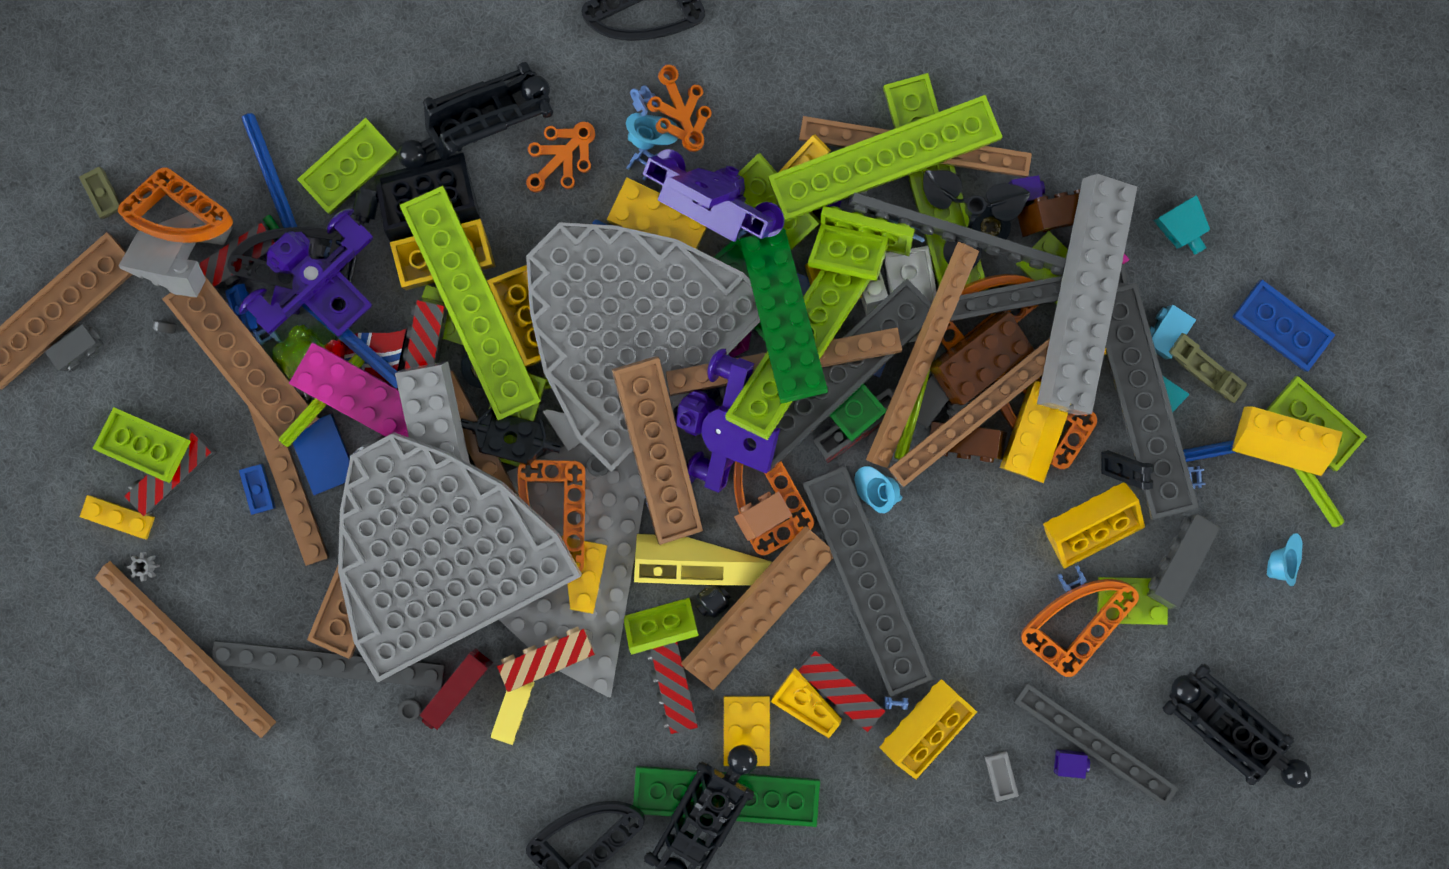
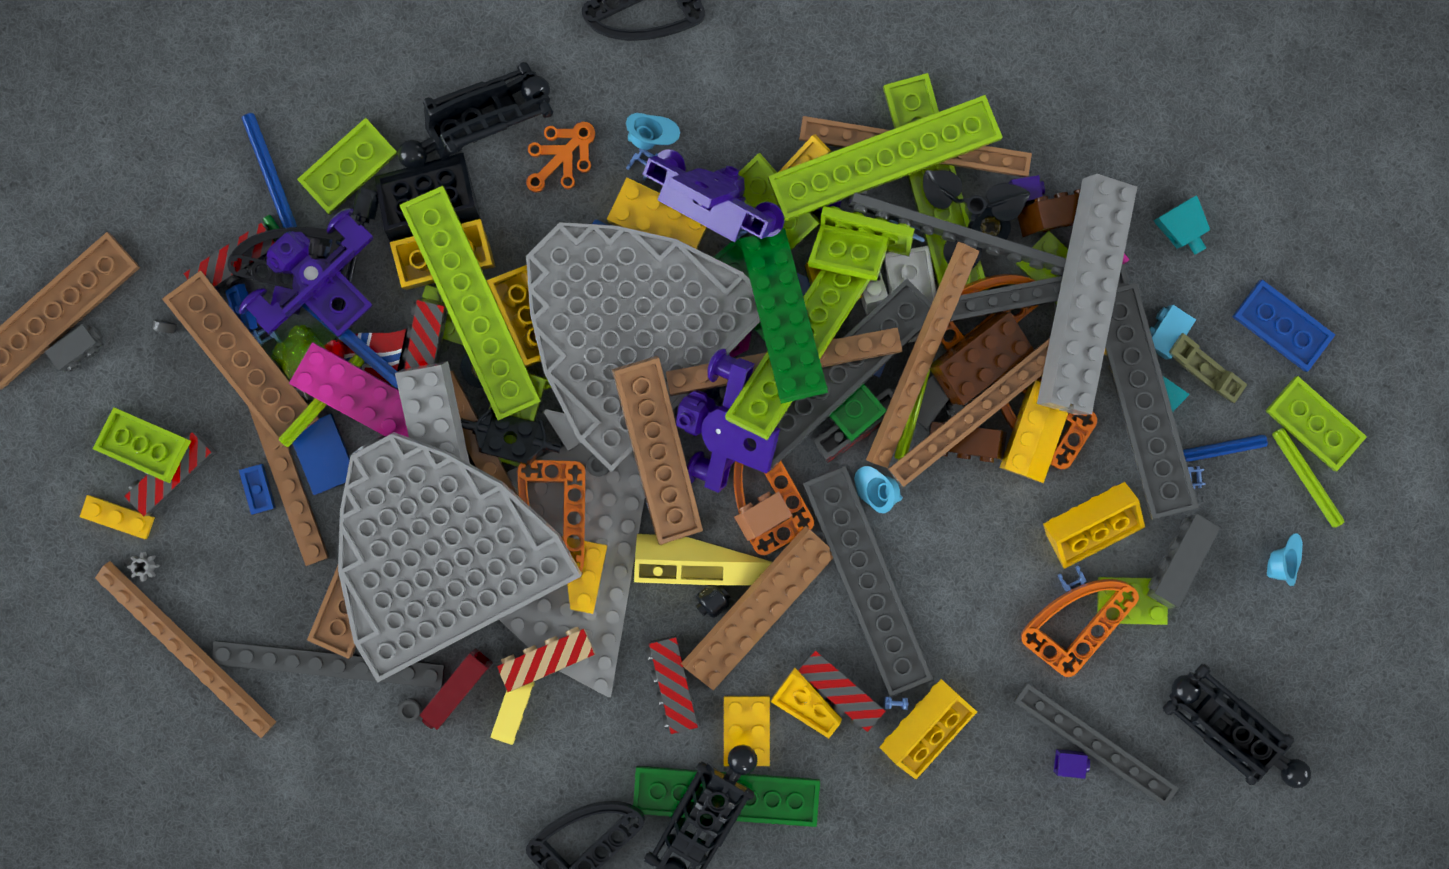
olive plate [79,166,121,219] -> none
orange beam [118,168,233,243] -> none
light grey wedge [119,207,233,297] -> none
lime plate [624,598,699,655] -> none
medium blue piece [630,85,659,117] -> none
orange plant [647,65,712,152] -> none
light grey tile [984,751,1019,802] -> none
black plate [1101,450,1153,490] -> none
yellow slope [1231,407,1343,476] -> none

